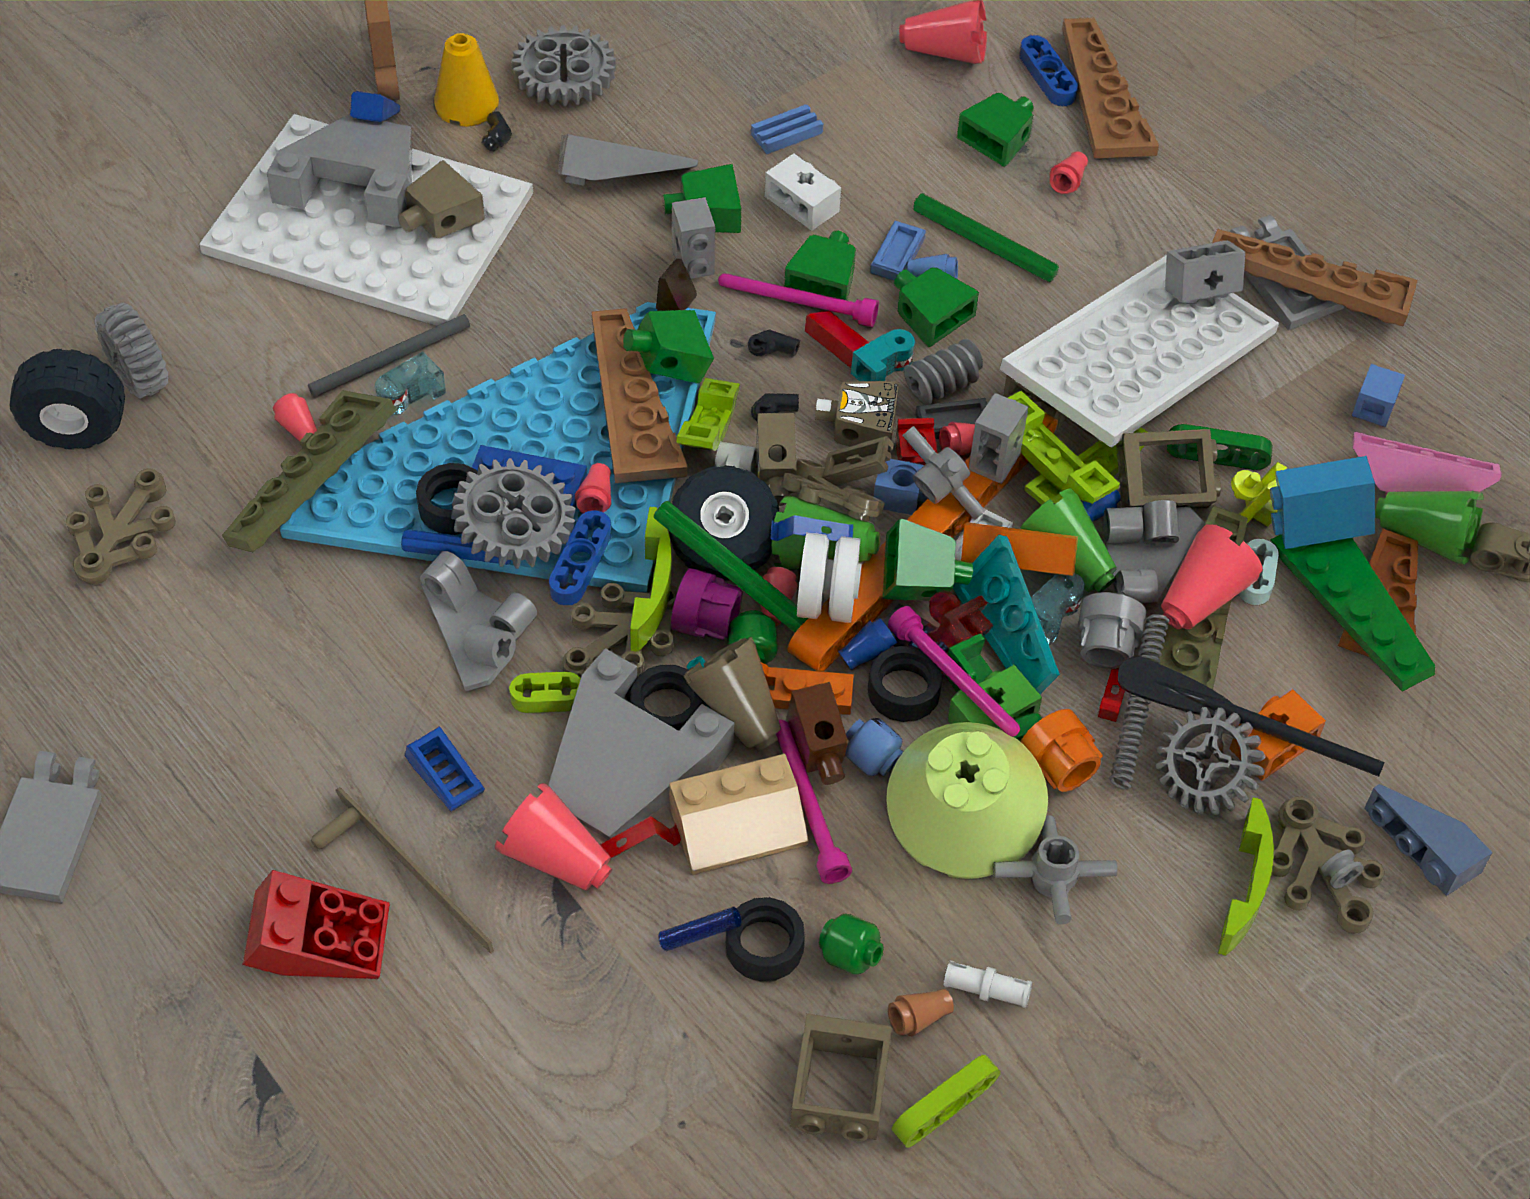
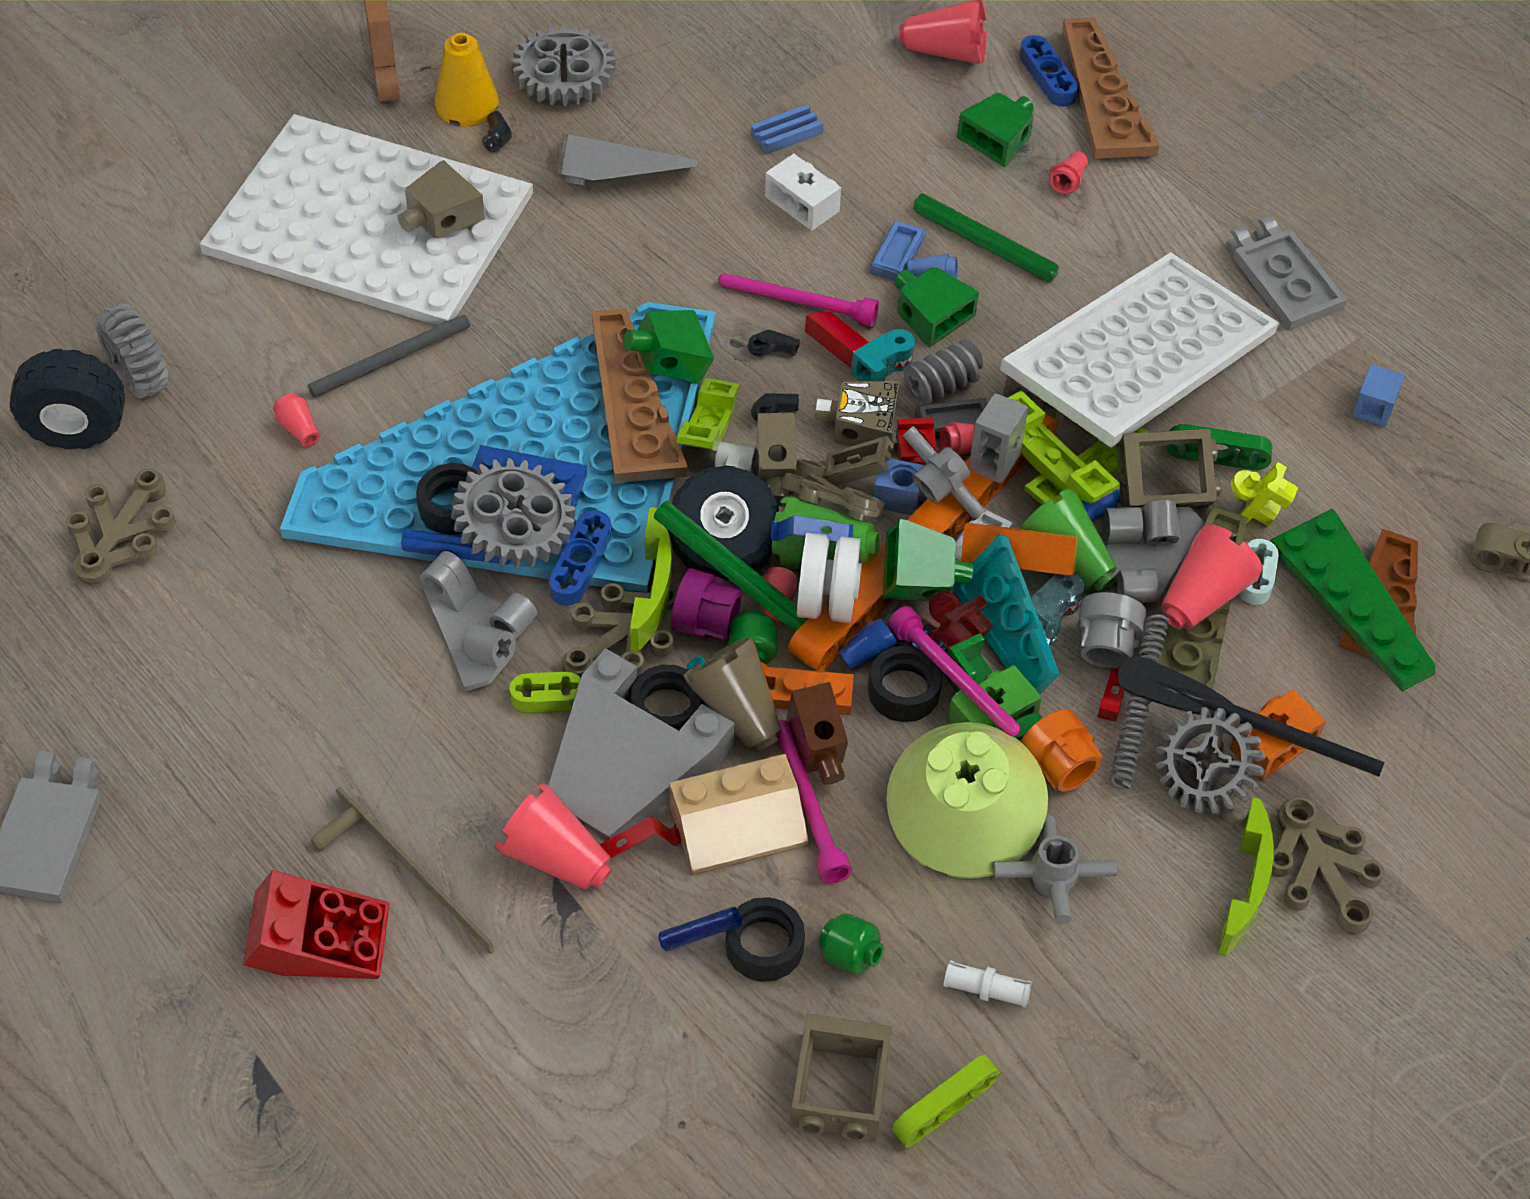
olive wing [222,390,397,553] -> none
light grey wedge [267,115,412,228] -> none
blue slope [350,91,401,122] -> none
clear light blue leg [375,351,446,415] -> none
blue slope [404,726,485,812] -> none
coral cone [575,463,611,513] -> none
dark brown slope [656,258,697,311] -> none
green torso [663,164,742,233] -> none
light grey brick [672,197,715,278] -> none
green torso [784,231,856,301] -> none
medium blue head [845,718,903,776] -> none
nougat cone [888,989,954,1037] -> none
light grey brick [1165,240,1246,304] -> none
medium nougat wing [1212,229,1418,327] -> none
dark azure brick [1270,456,1375,549] -> none
light grey bush [1321,850,1364,889] -> none
bright pink wedge [1352,432,1501,495] -> none
sand blue slope [1364,784,1492,896] -> none
bright green cone [1375,491,1484,565] -> none

